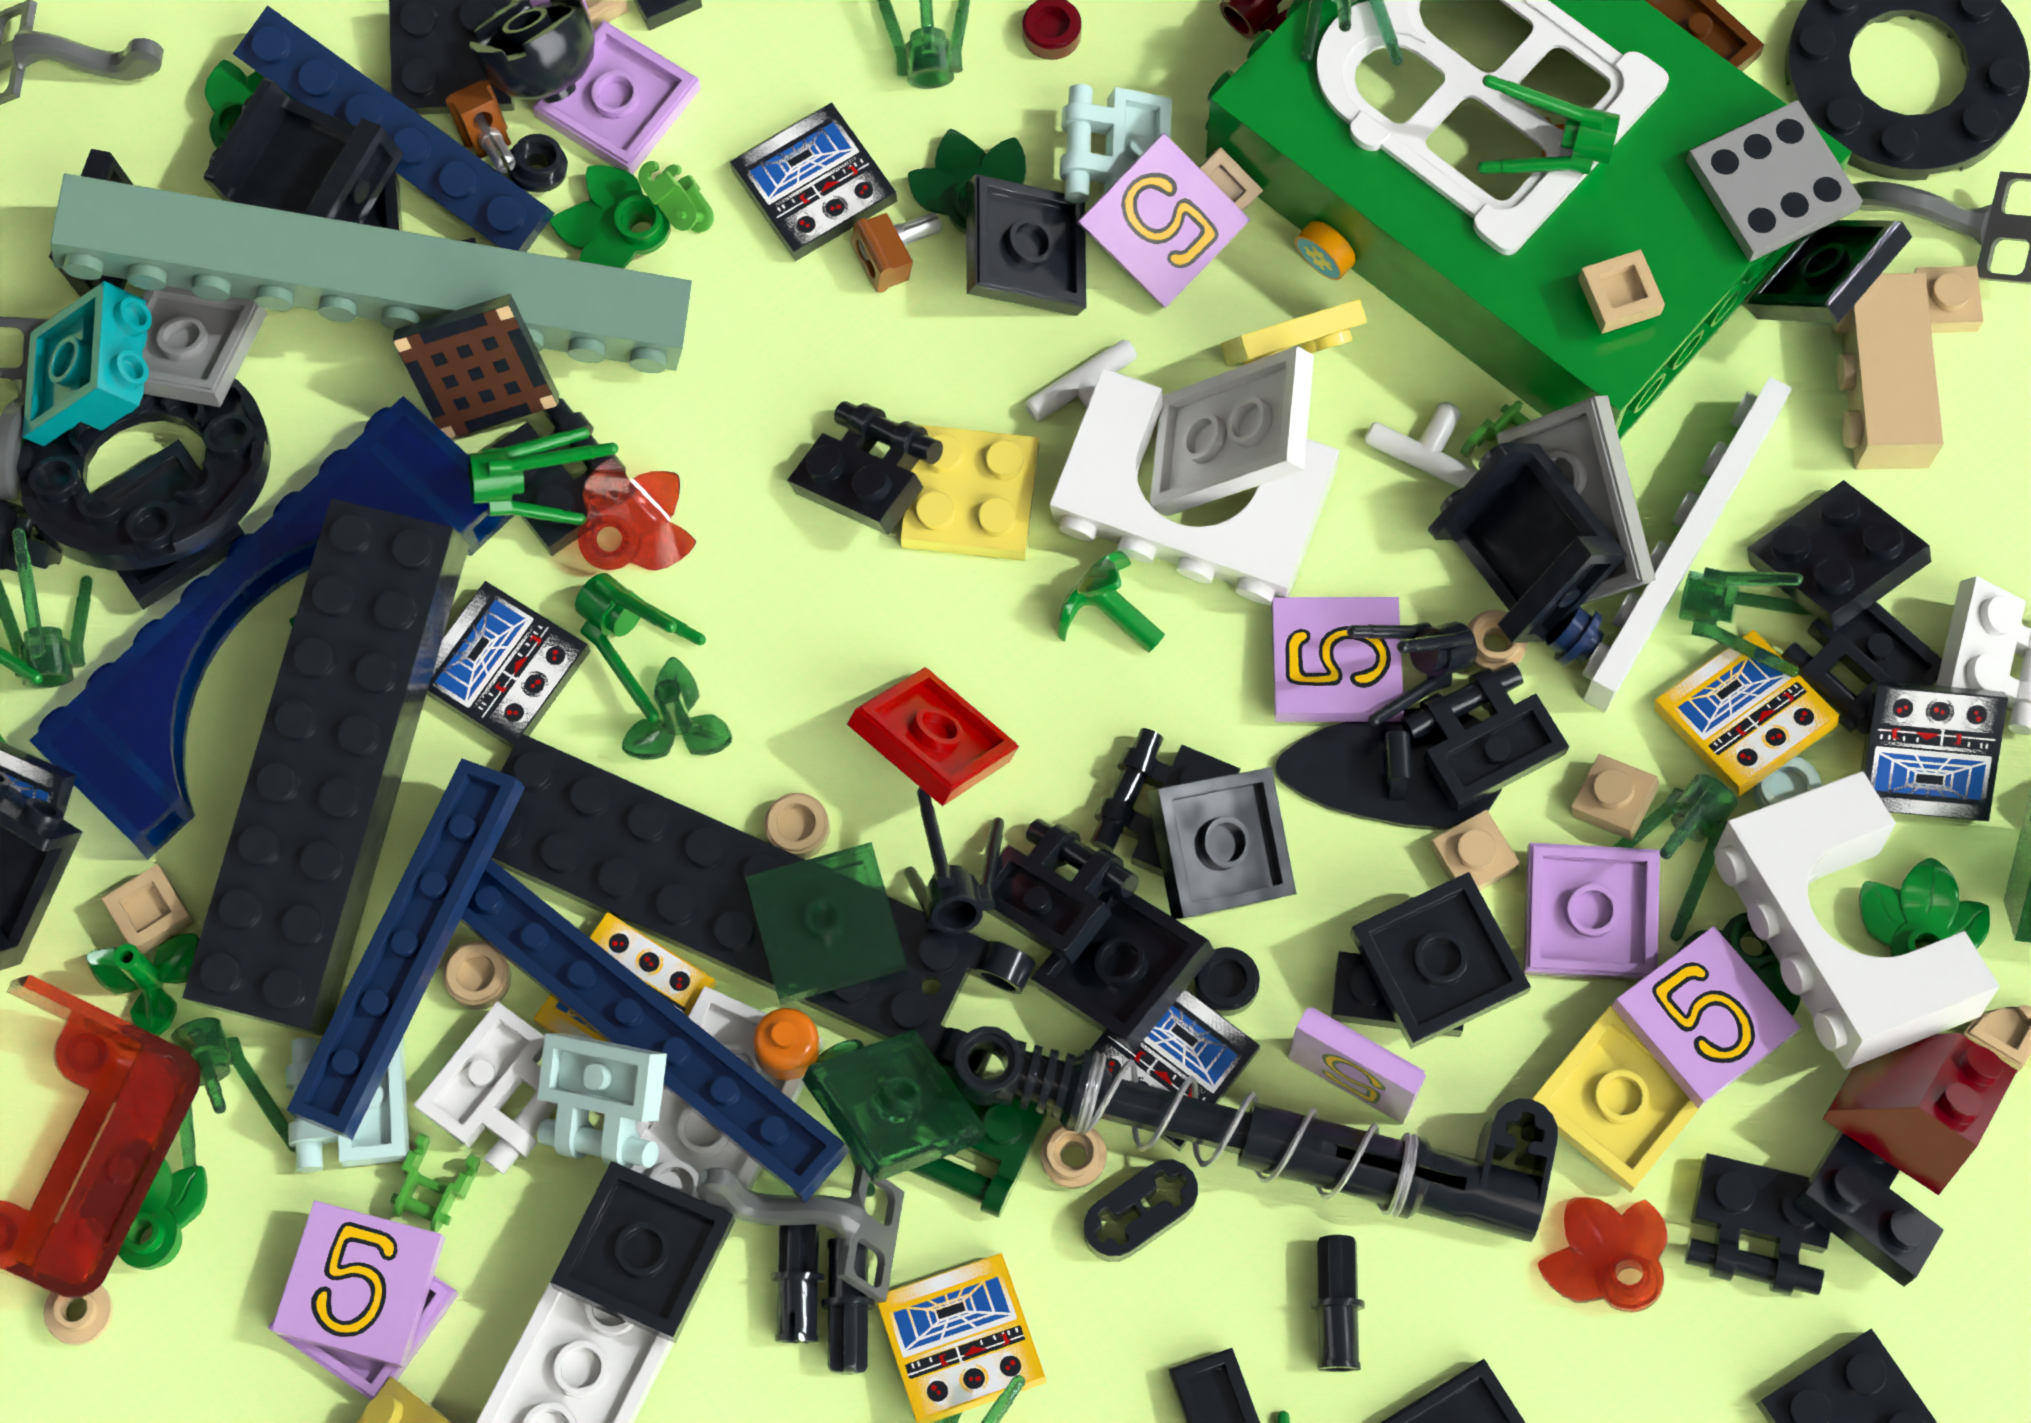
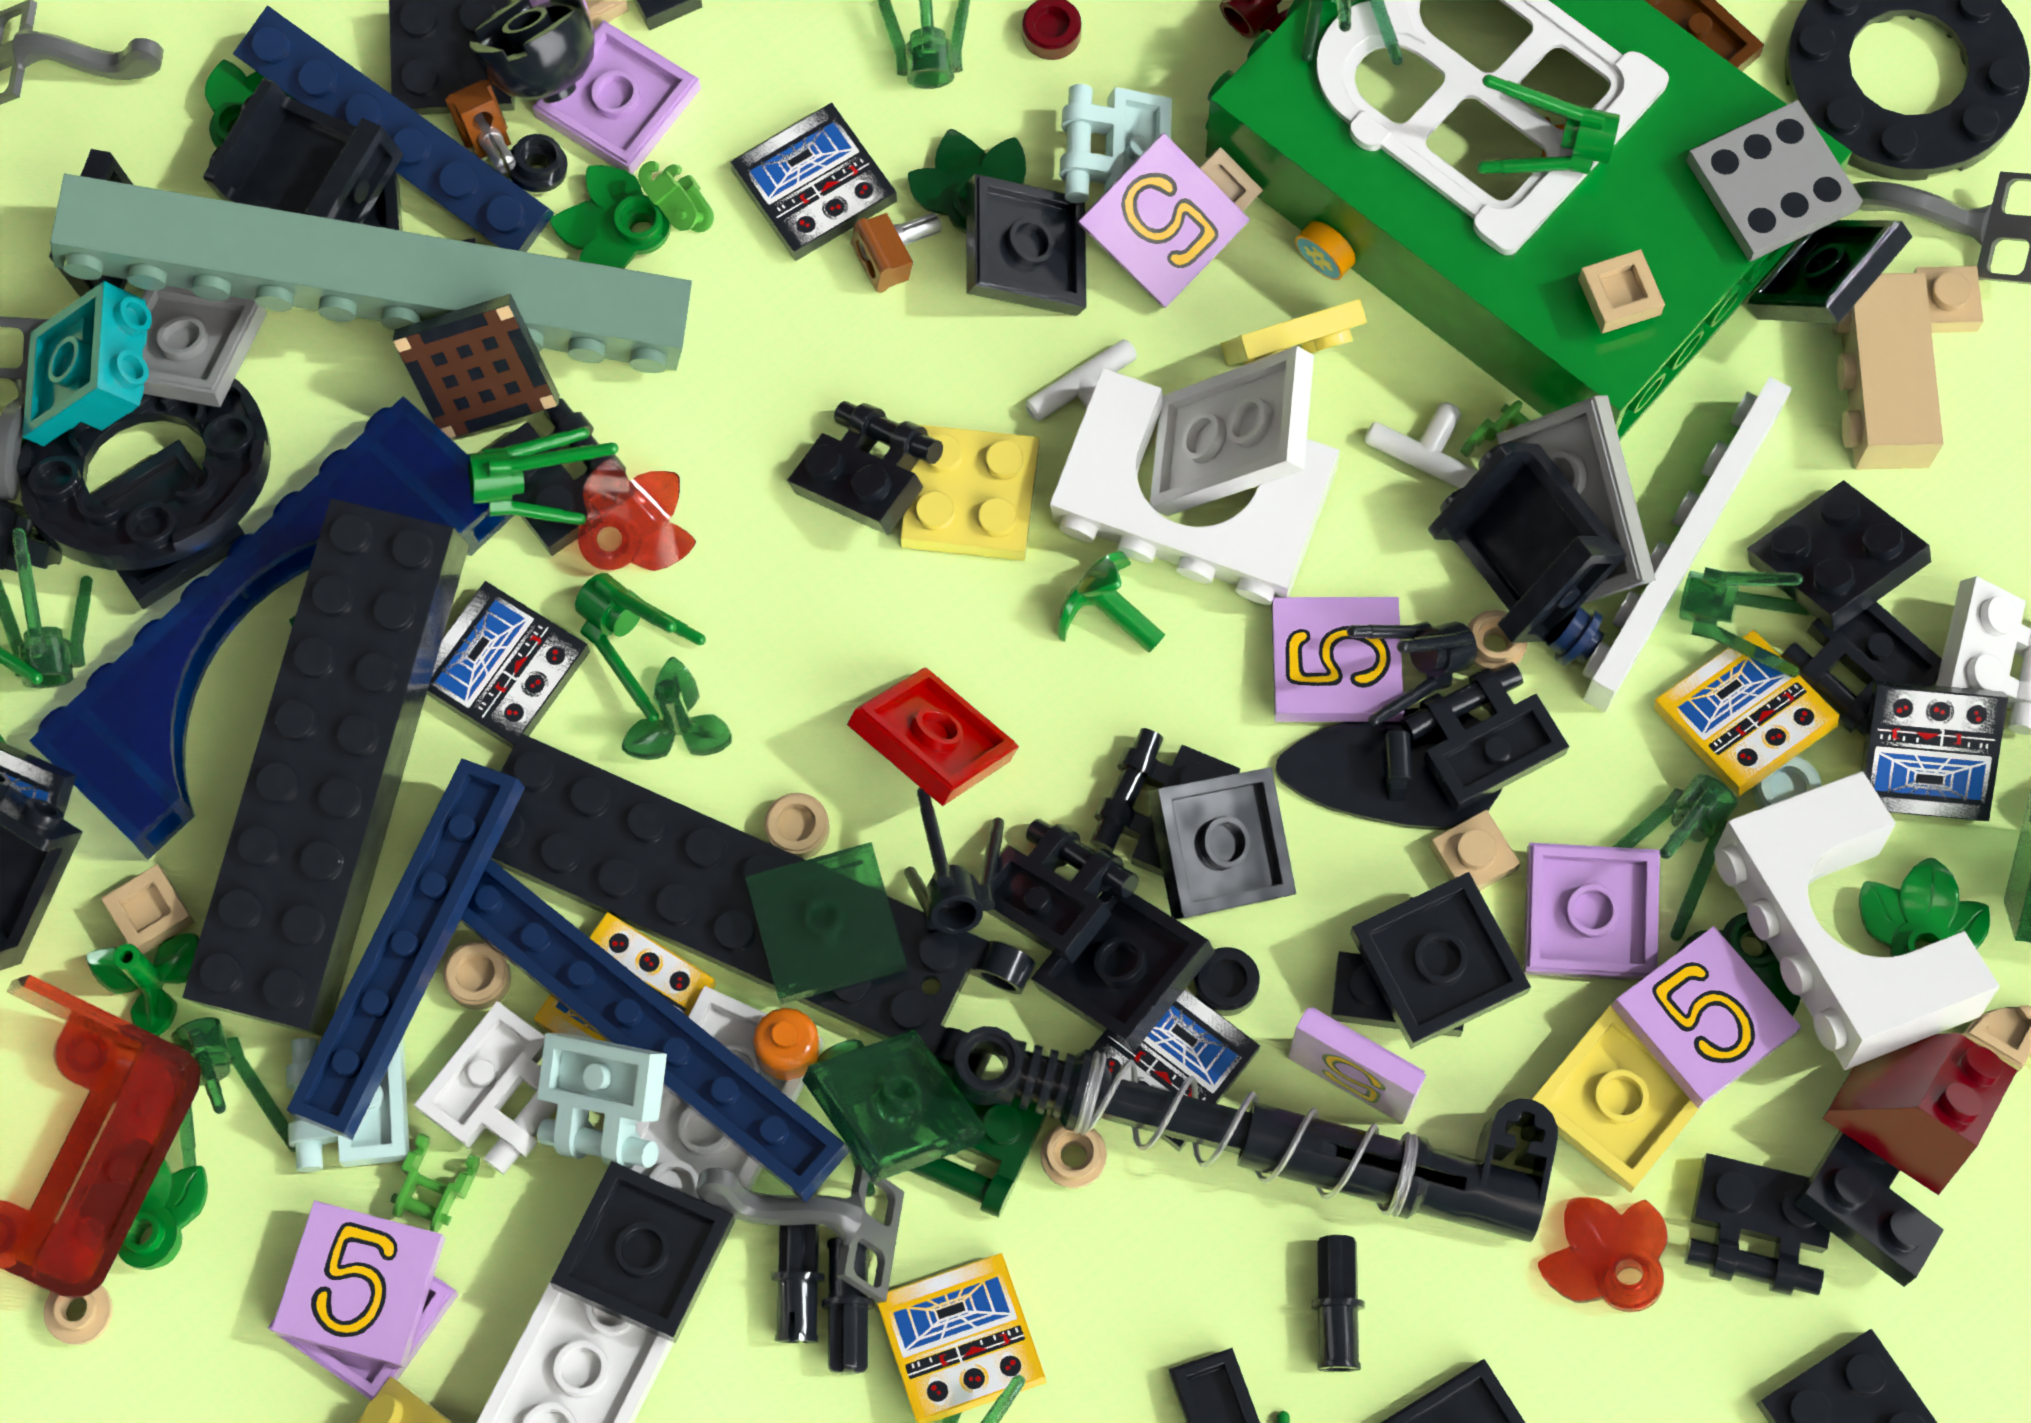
black beam [1084,1159,1198,1262] -> none
tan plate [1571,753,1660,841] -> none

